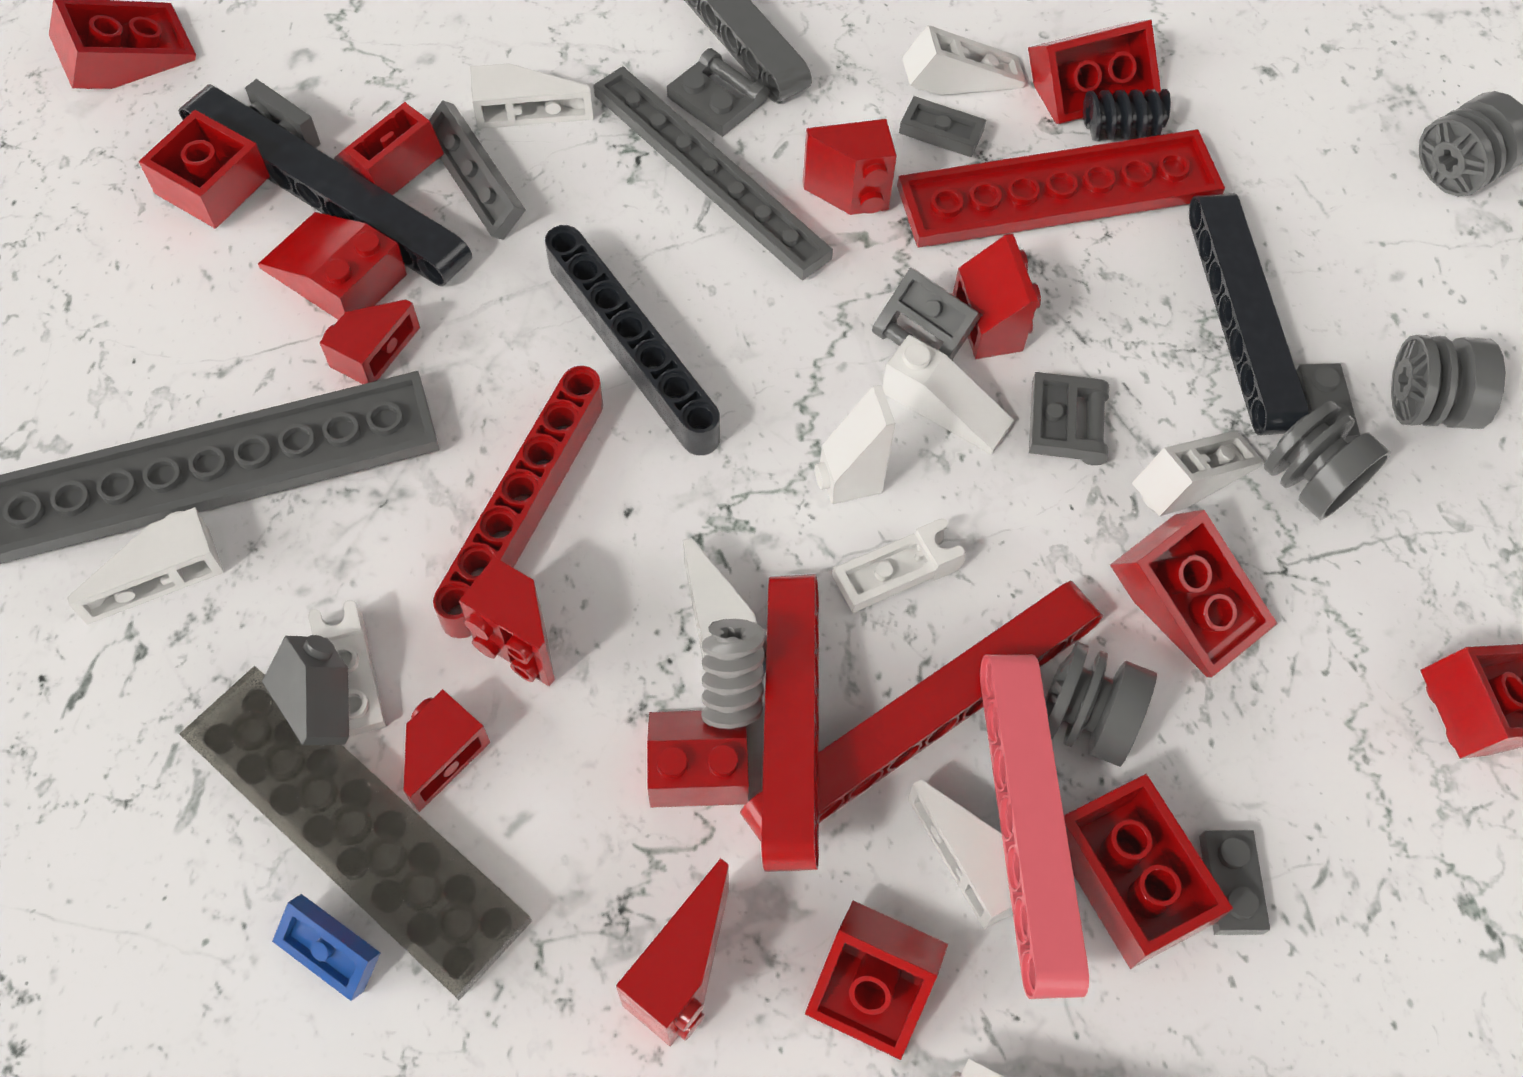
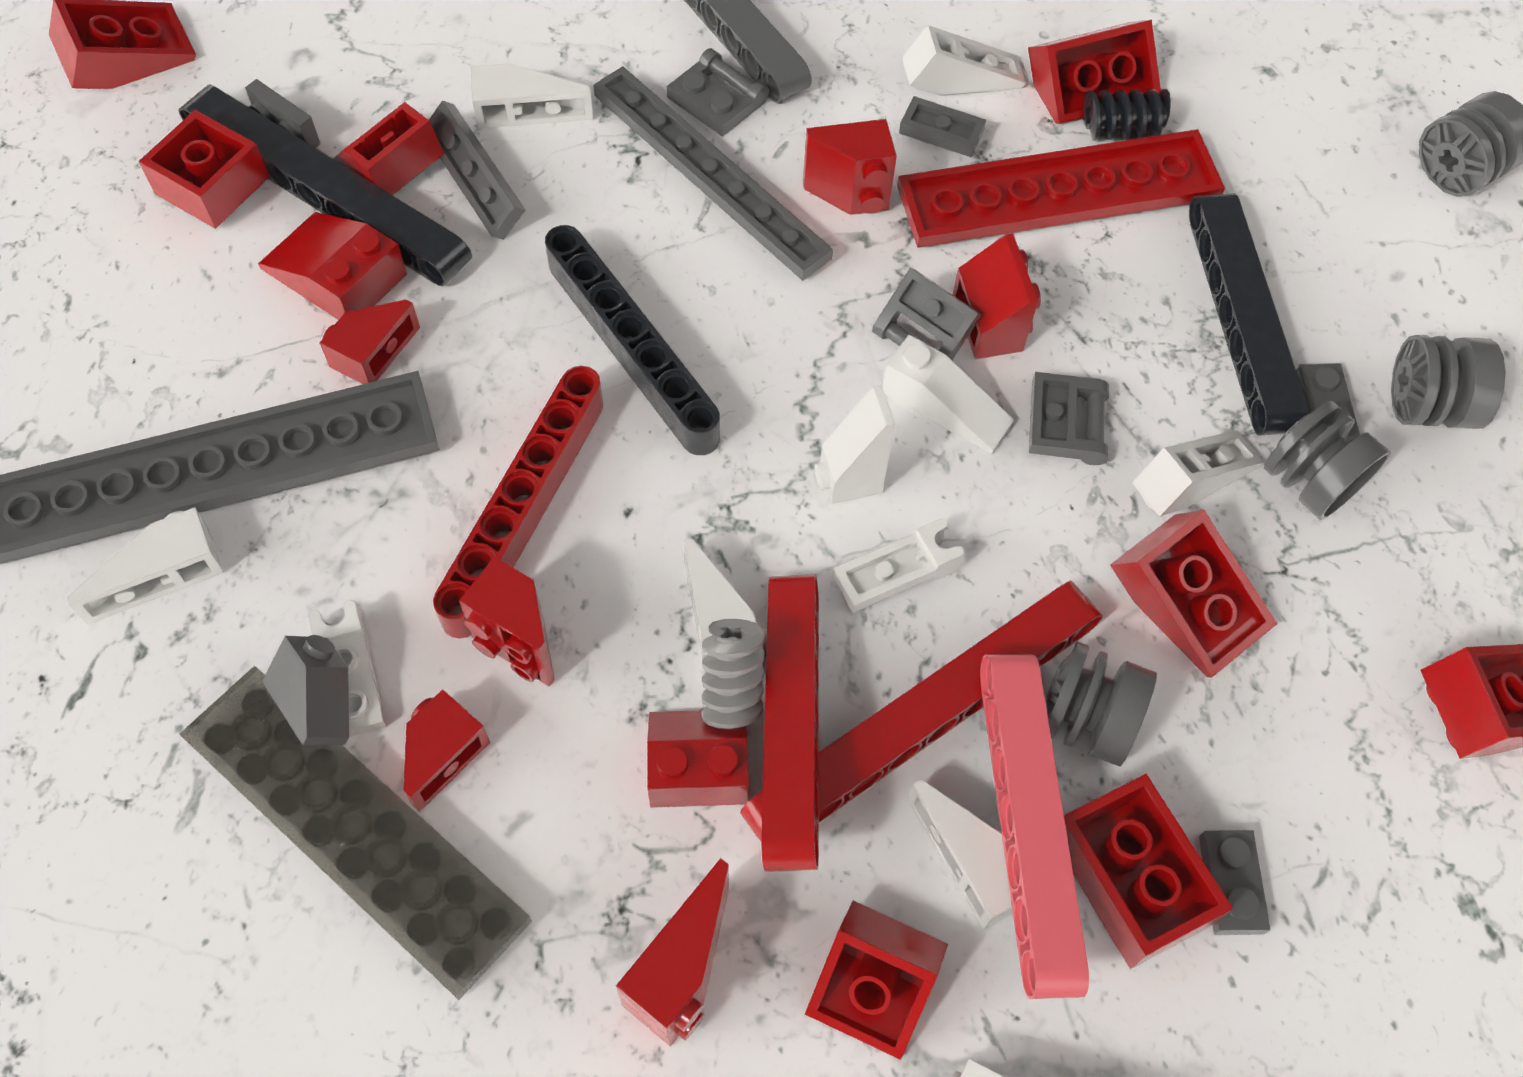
blue plate [272,894,381,1001] -> none

